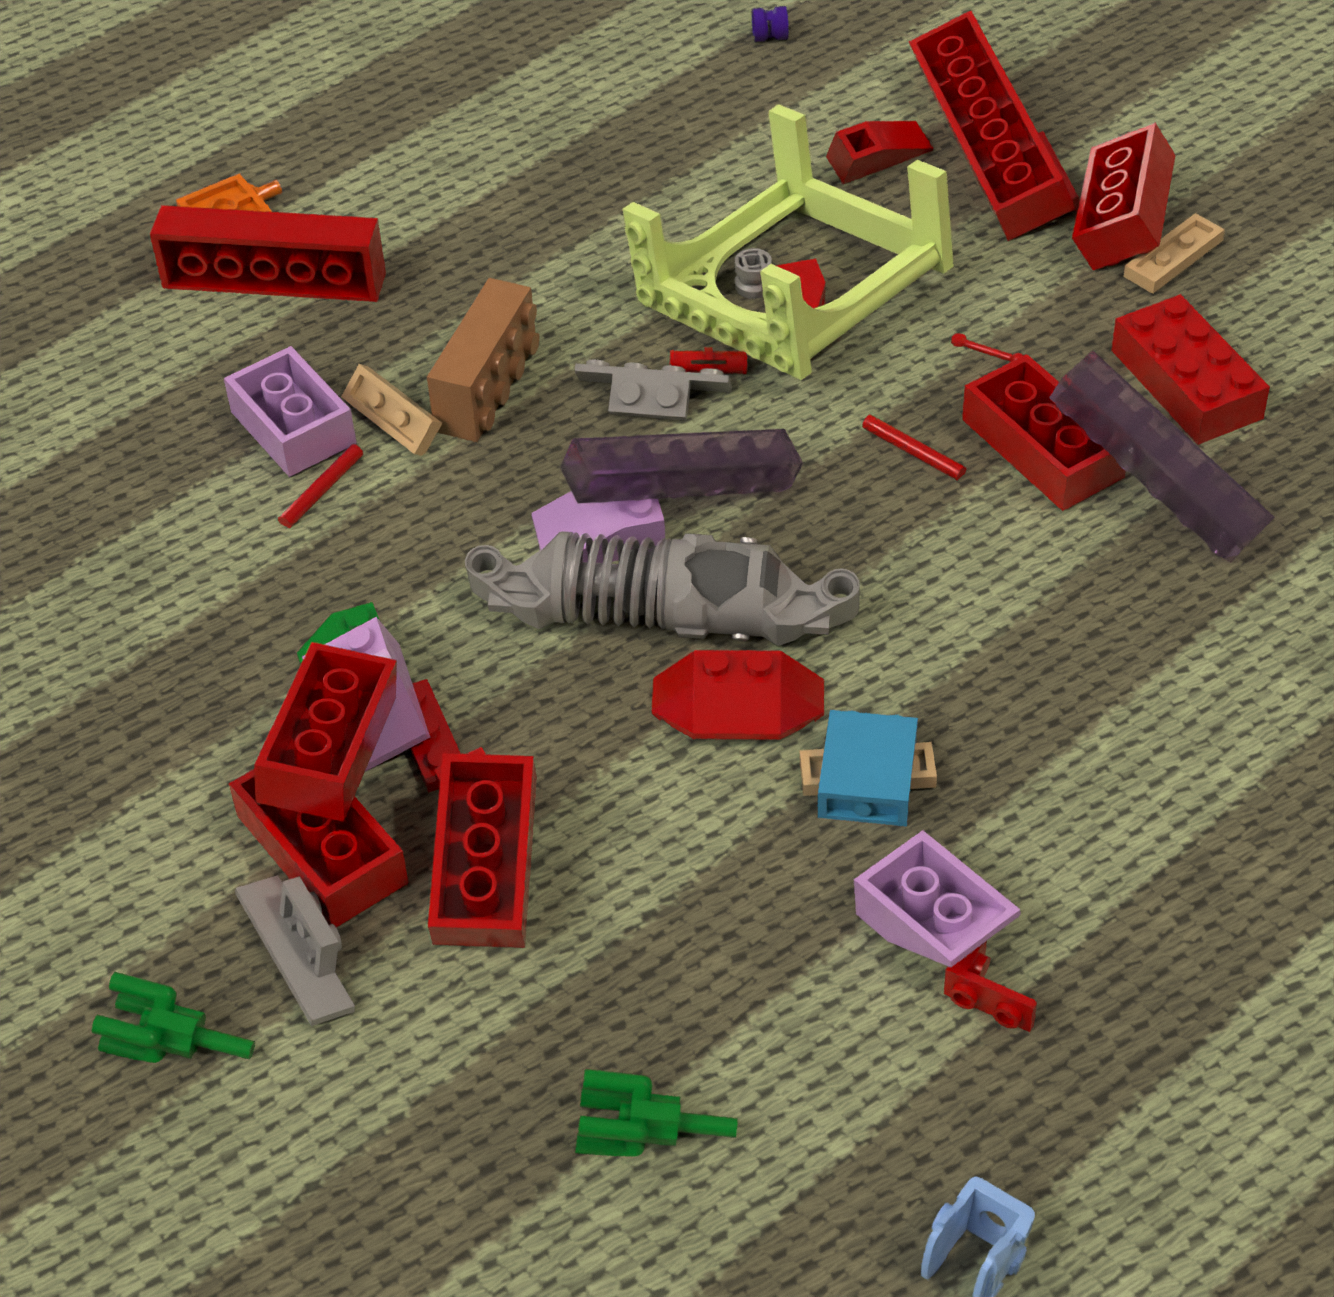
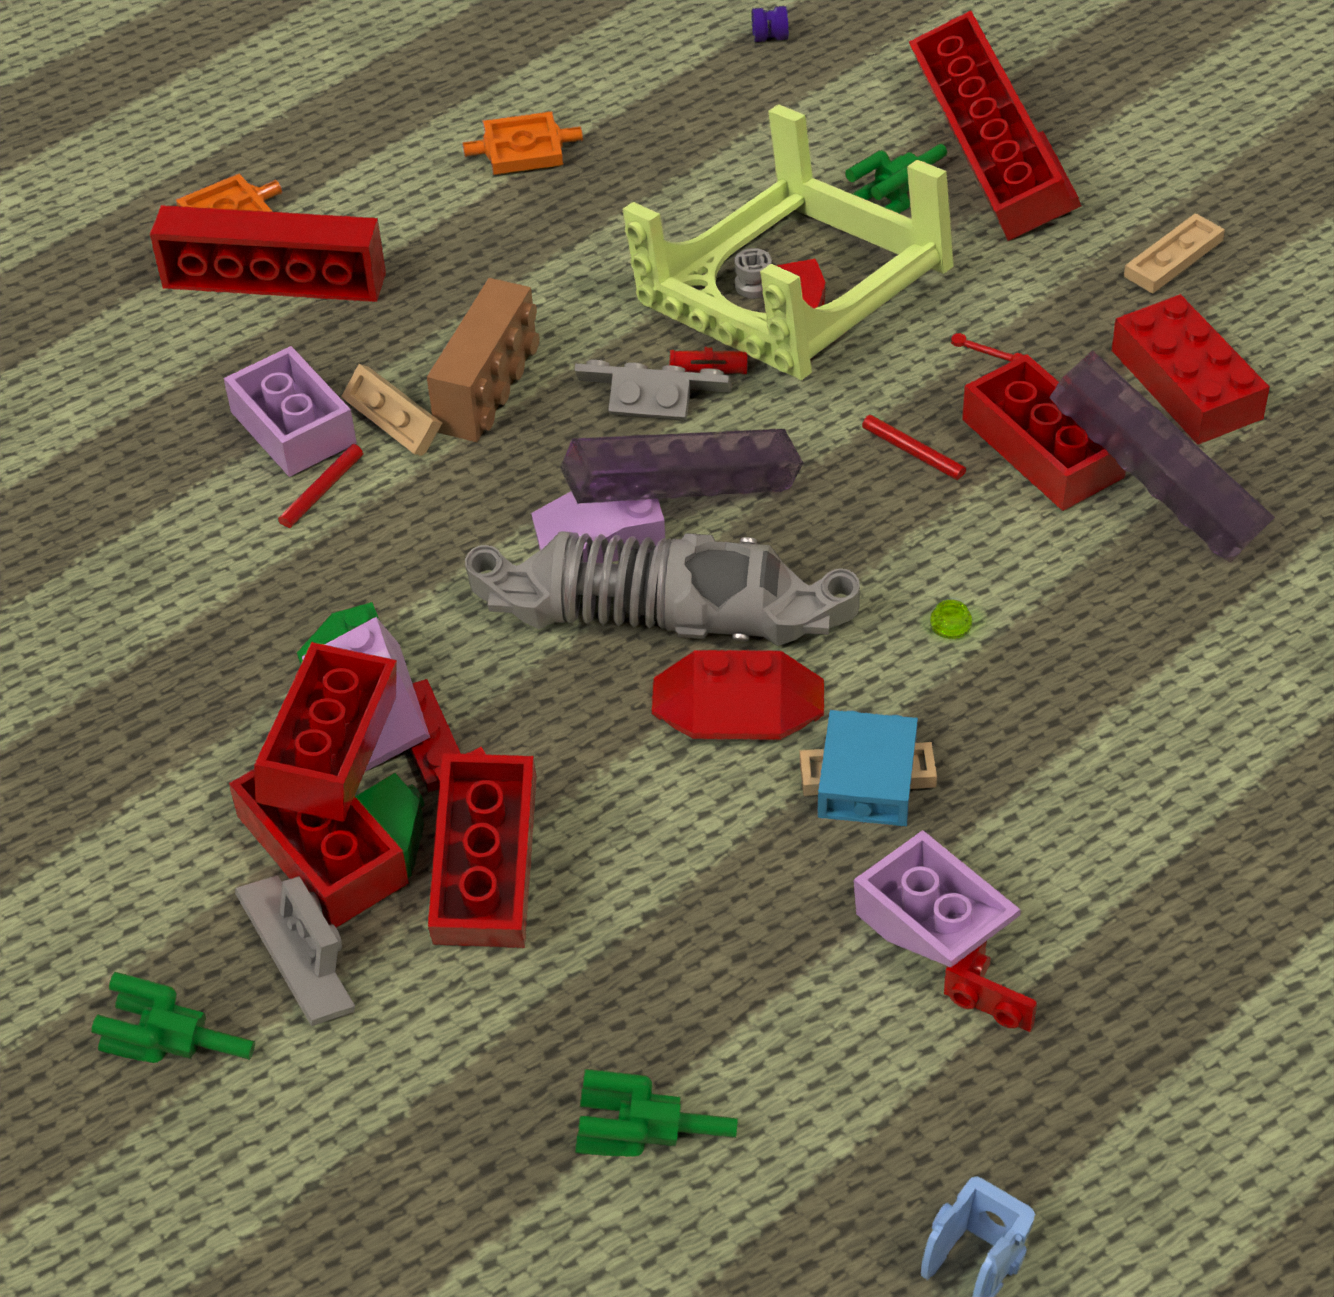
red slope [826,121,933,184] -> none
red brick [1072,123,1176,270] -> none
none -> green slope [355,773,425,878]
none -> orange plate [463,111,583,175]
none -> green plant [845,144,947,214]
none -> clear neon green plate [930,600,972,639]

